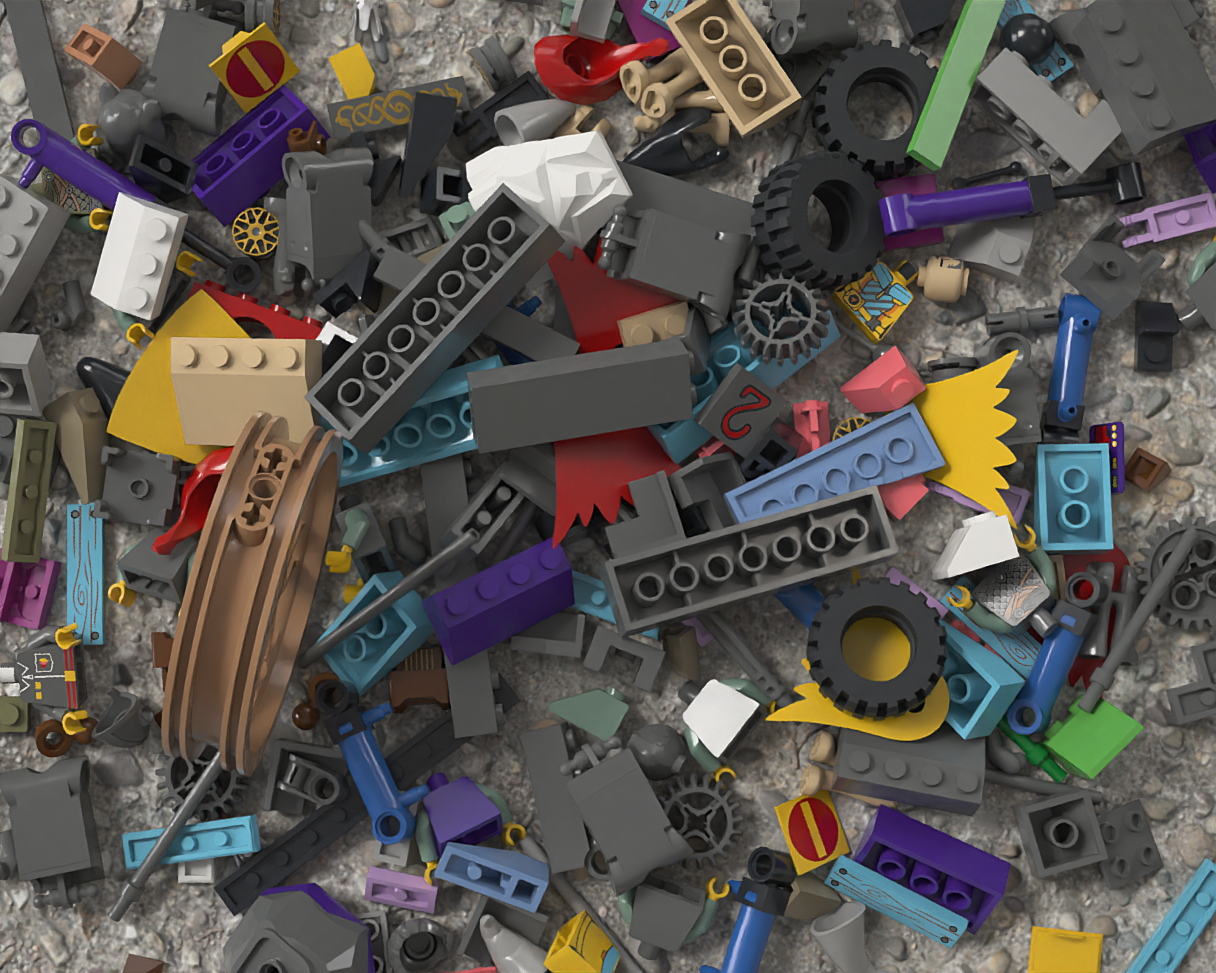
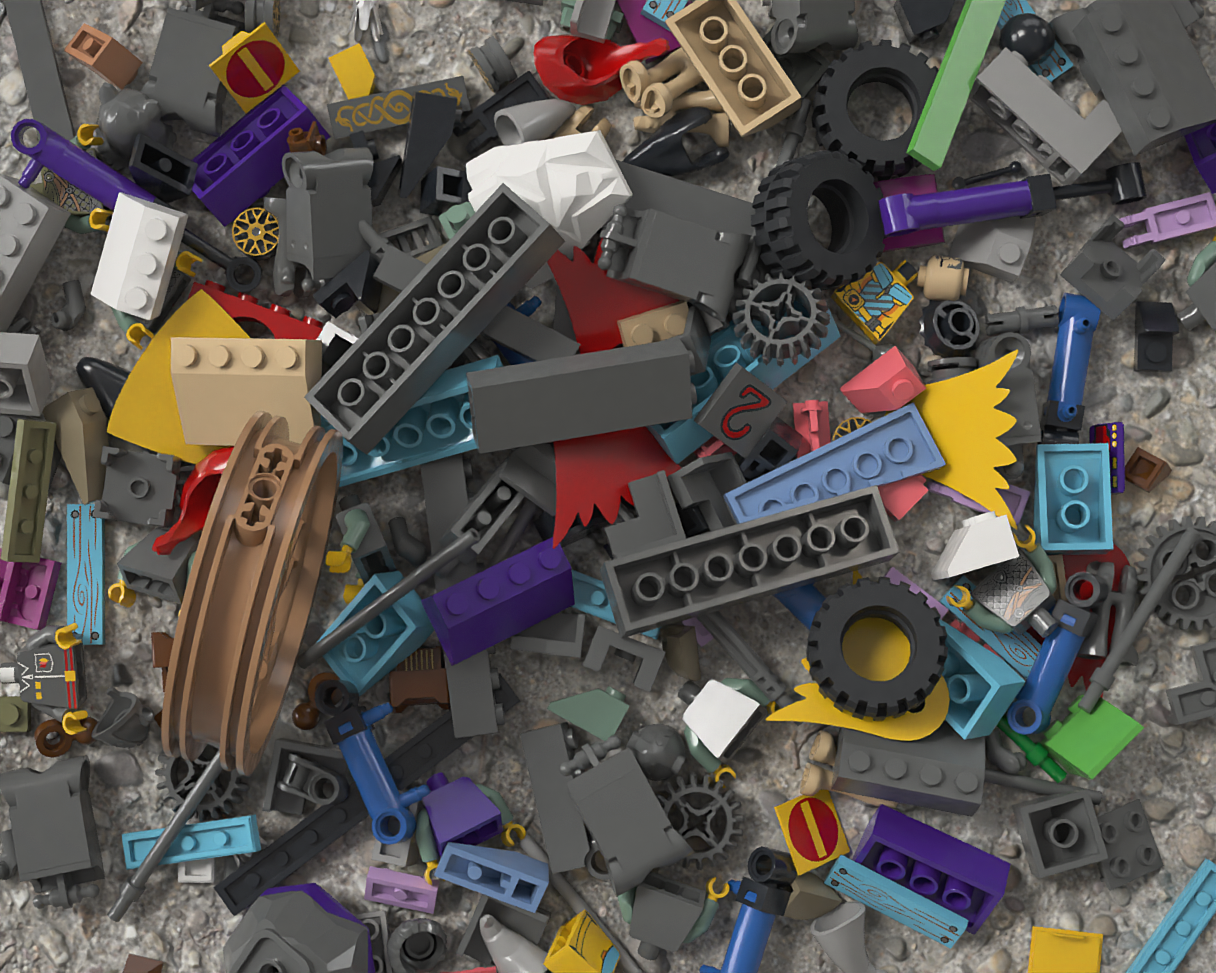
none -> black piece [918,300,980,358]

